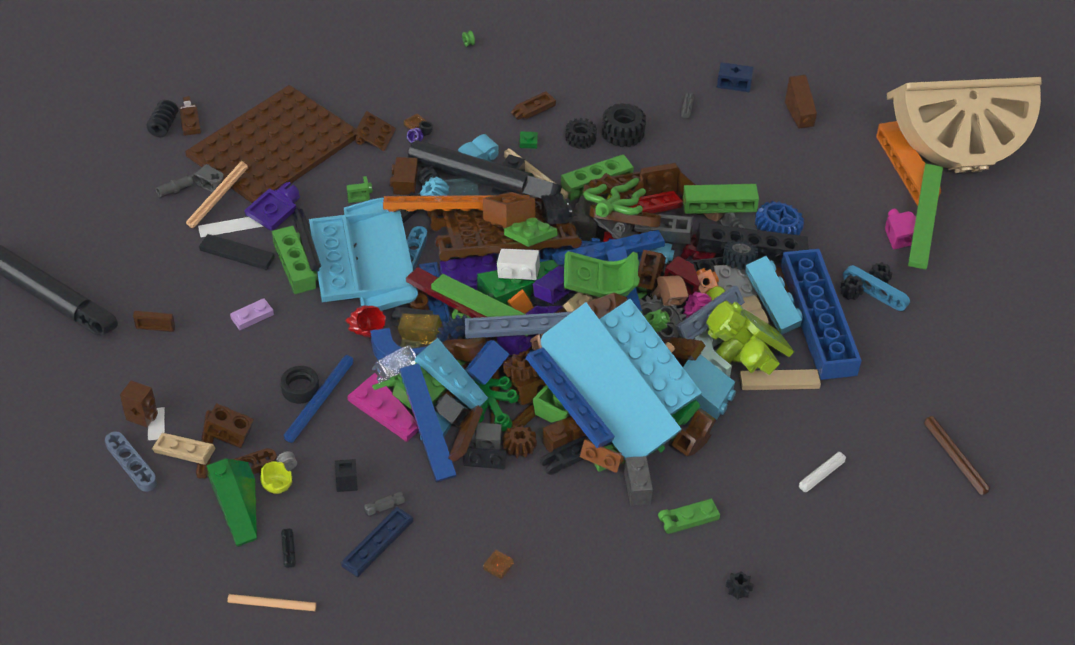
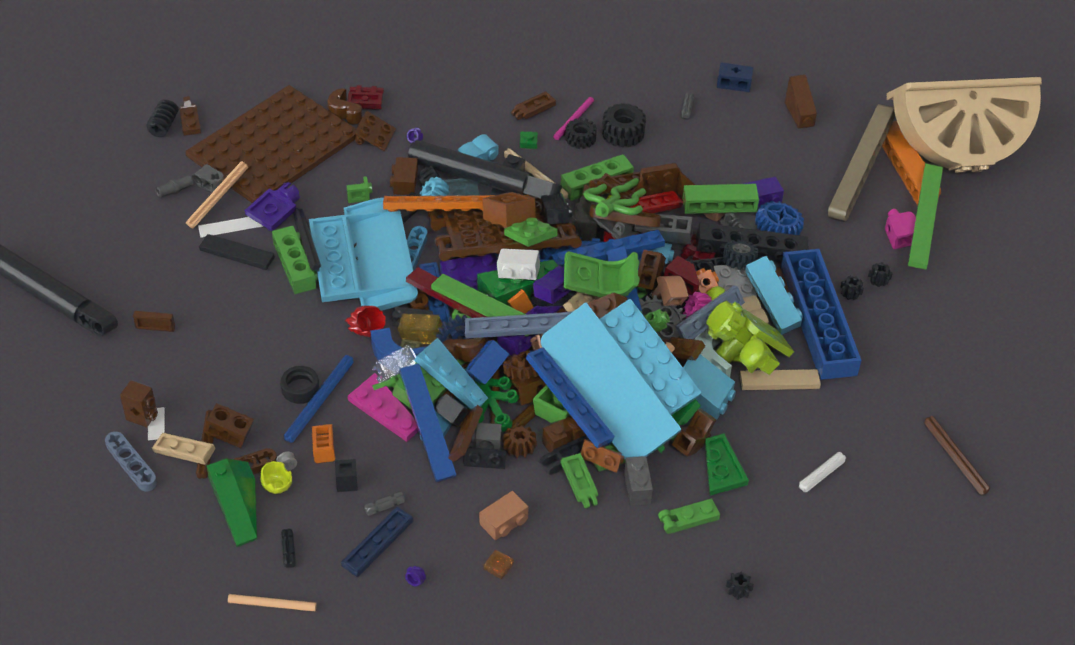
lavender plate [230,298,274,330] -> none
clear orange tile [404,113,426,130] -> none
black hinge [419,121,433,136] -> none
bright green bush [462,31,475,47] -> none
dark azure beam [843,265,910,311] -> none
none -> orange slope [312,424,335,463]
none -> reddish brown animal [327,88,362,124]
none -> dark red plate [347,85,384,109]
none -> dark purple plate [405,566,426,586]
none -> nougat brick [479,491,529,541]
none -> dark pink bar [553,97,594,140]
none -> bright green hinge [561,453,598,509]
none -> green wing [705,434,749,496]
none -> dark purple brick [743,177,784,209]
none -> dark tan beam [828,104,895,221]

